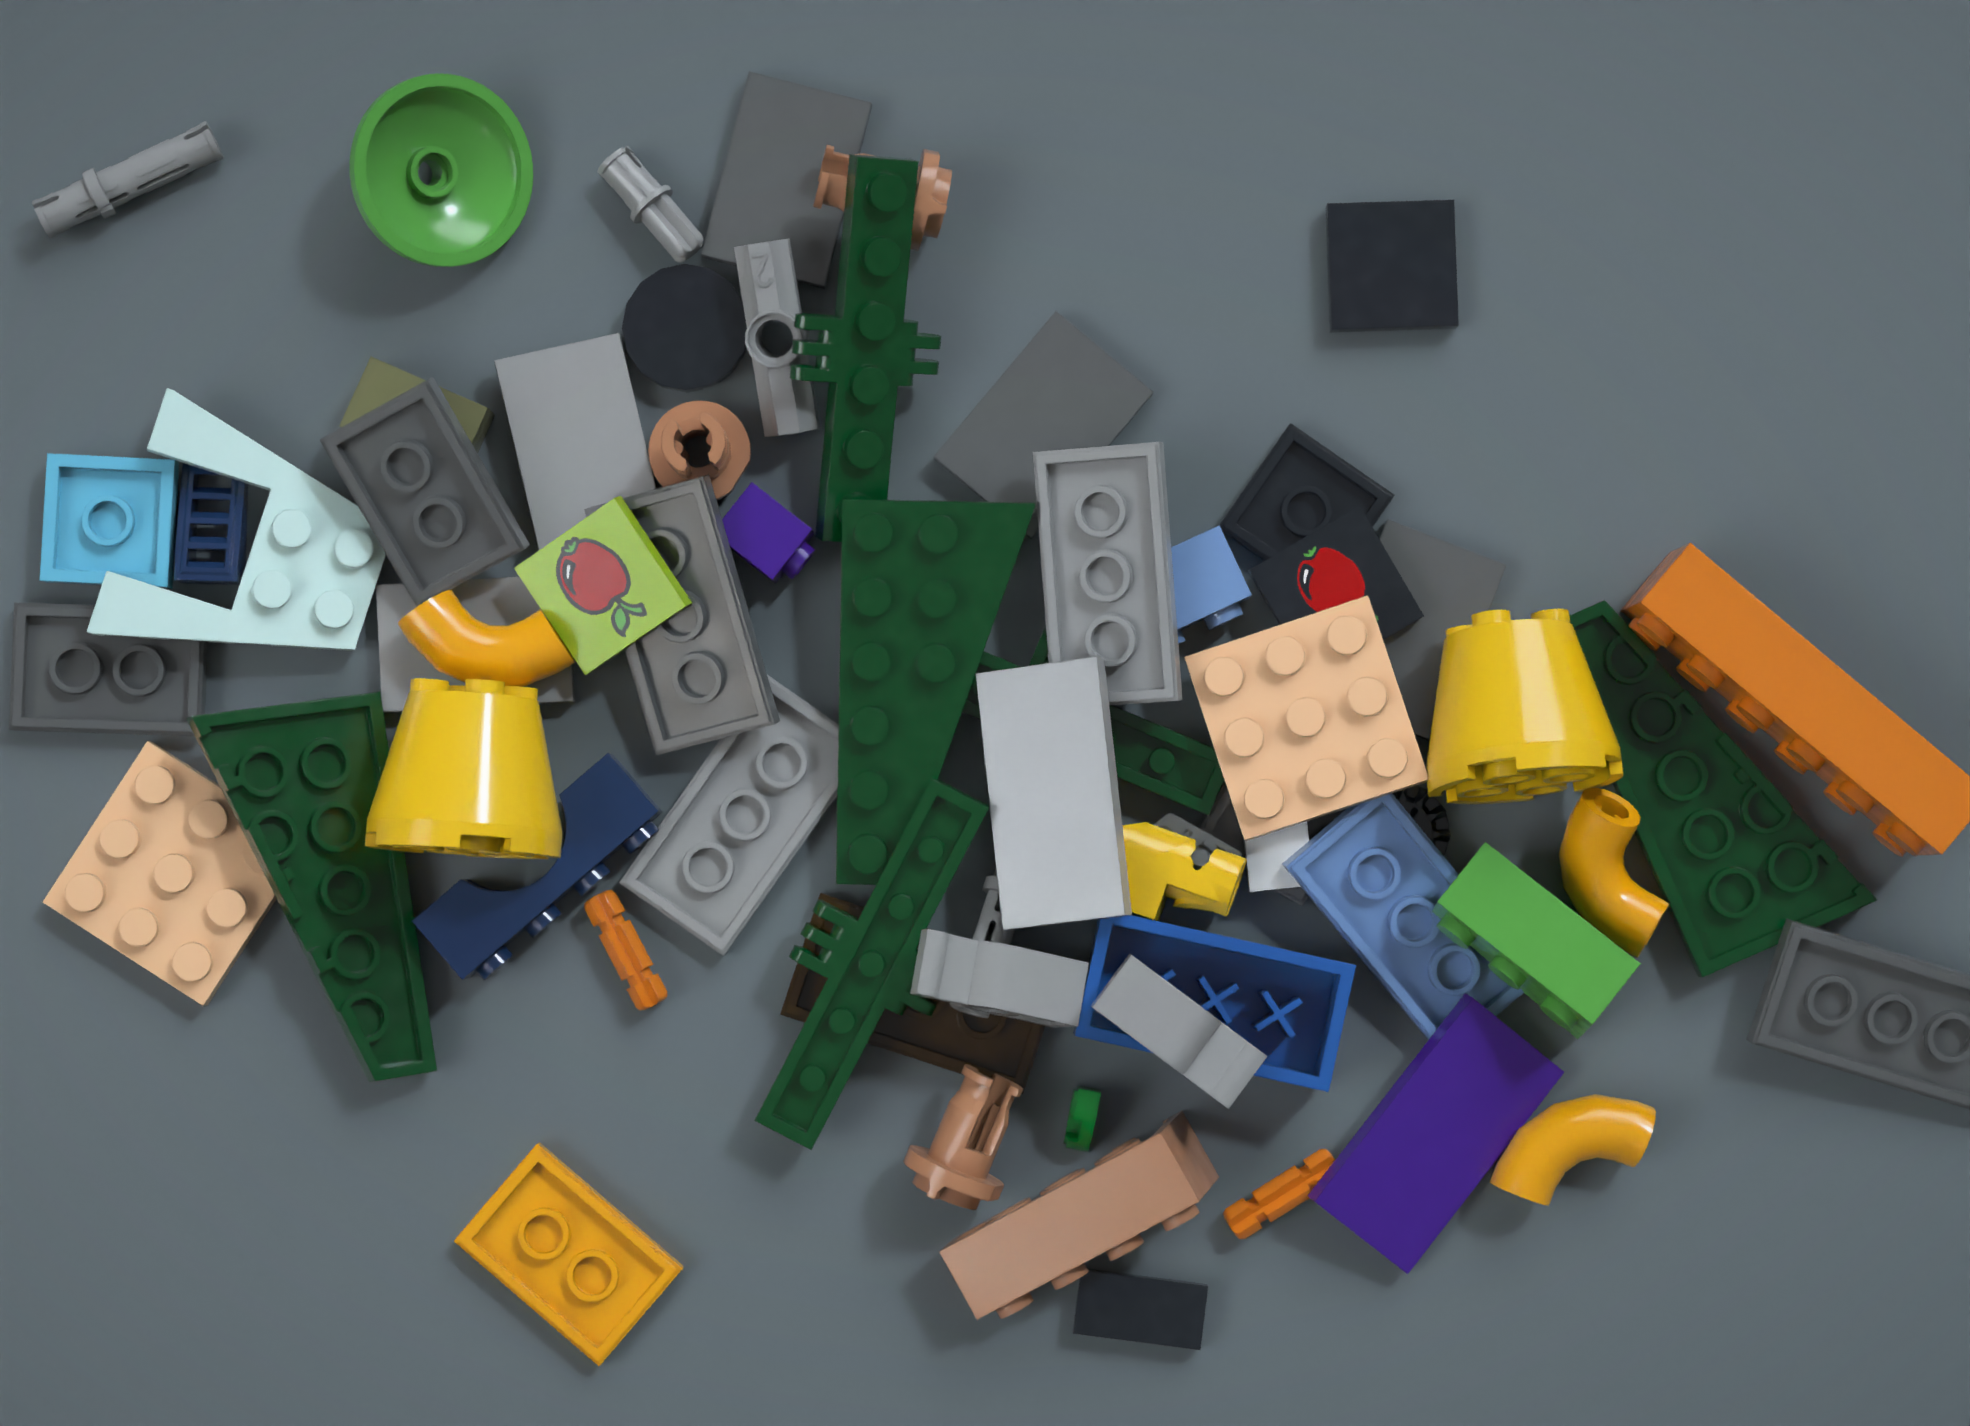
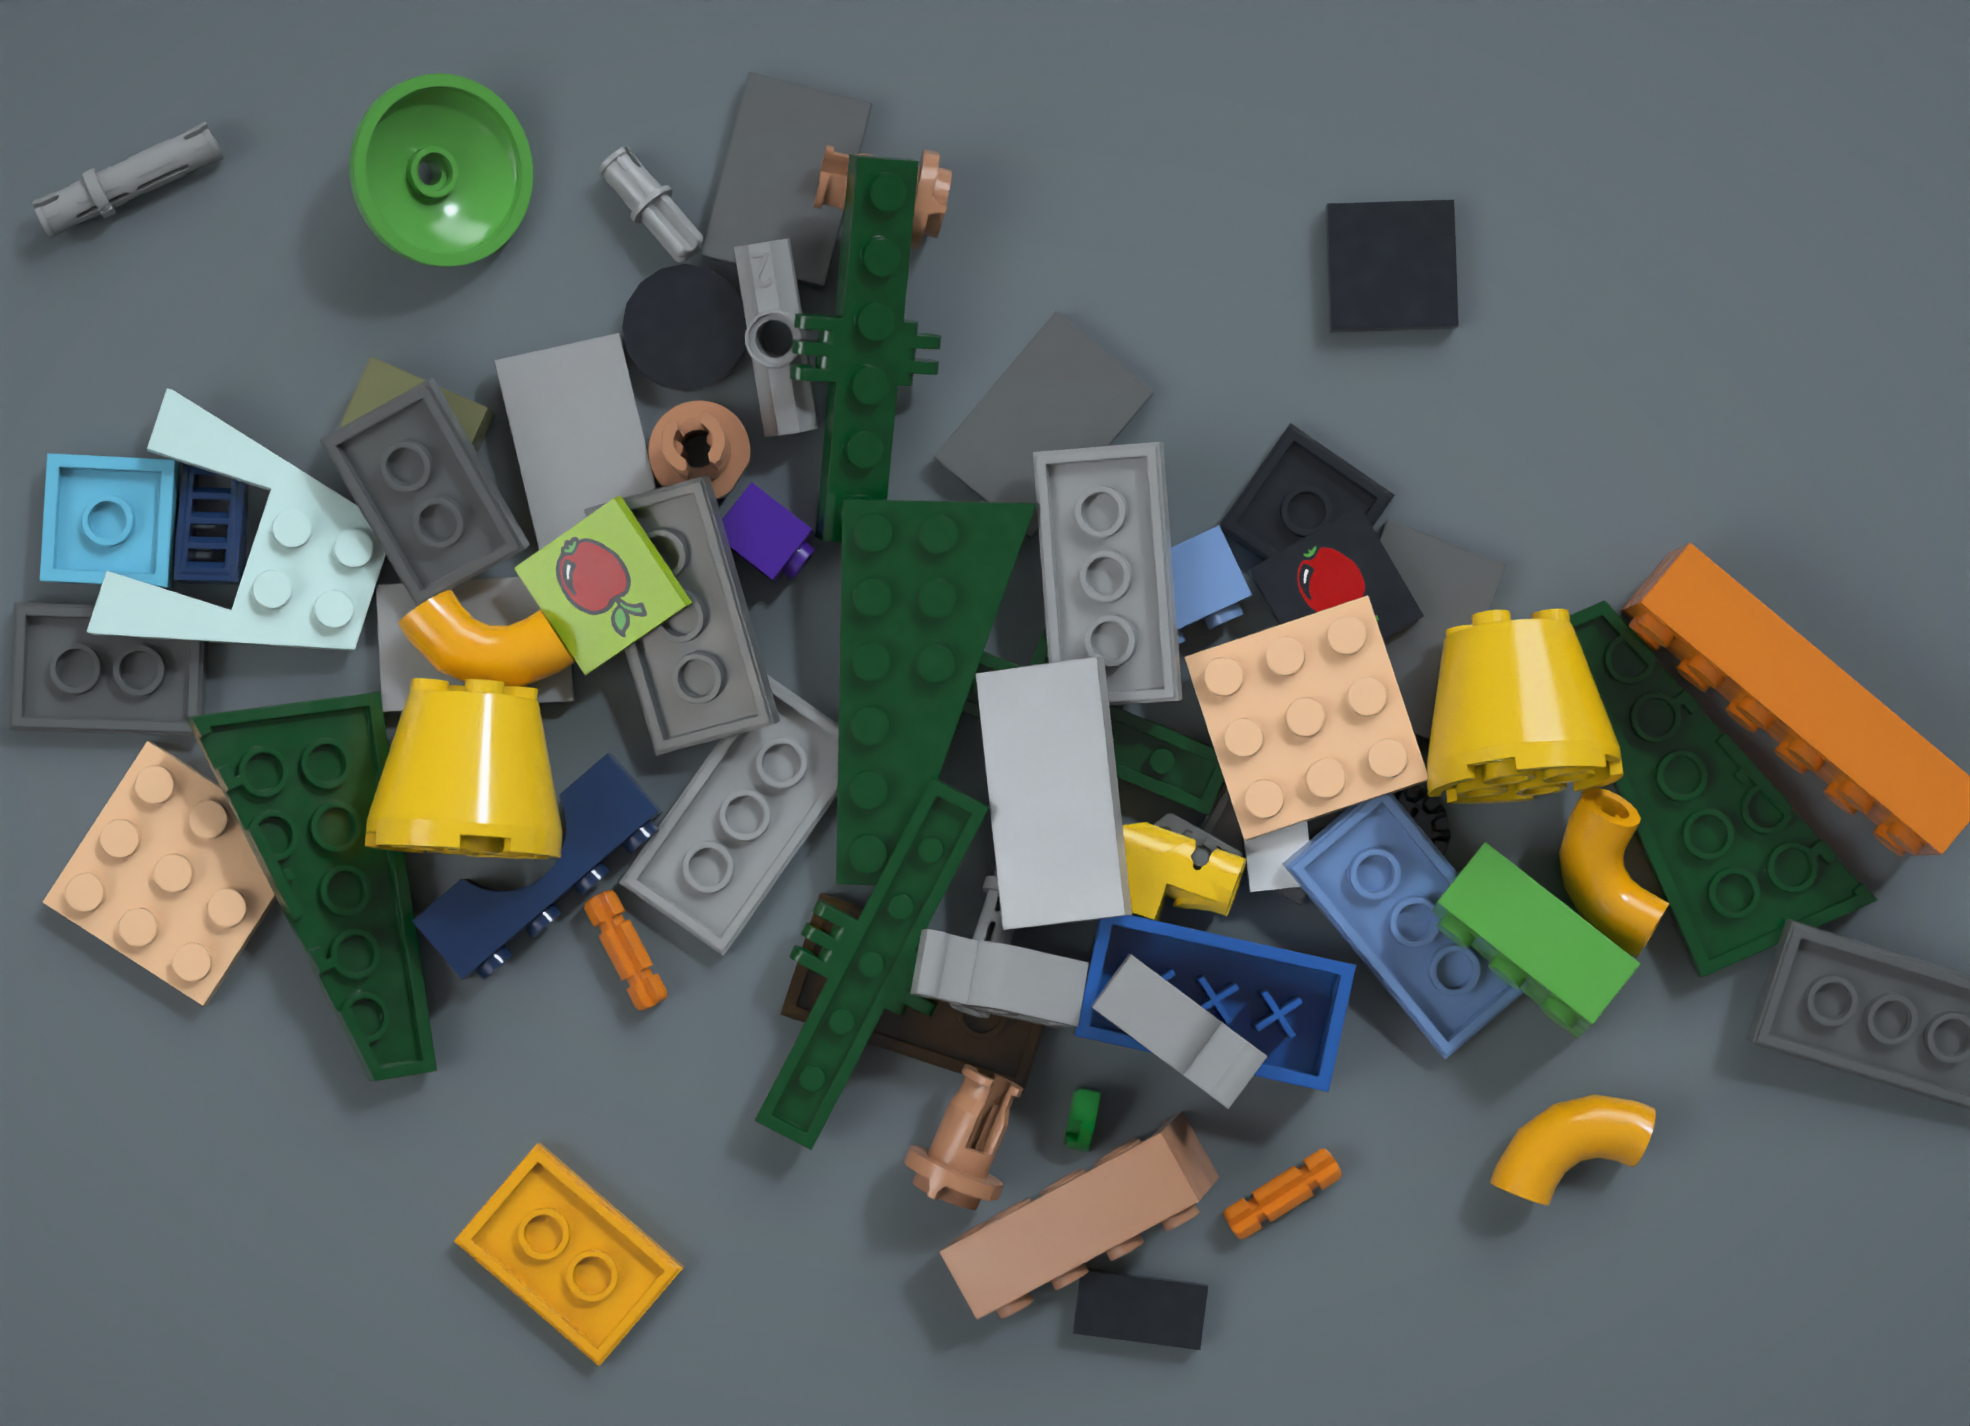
dark purple tile [1308,993,1564,1274] -> none

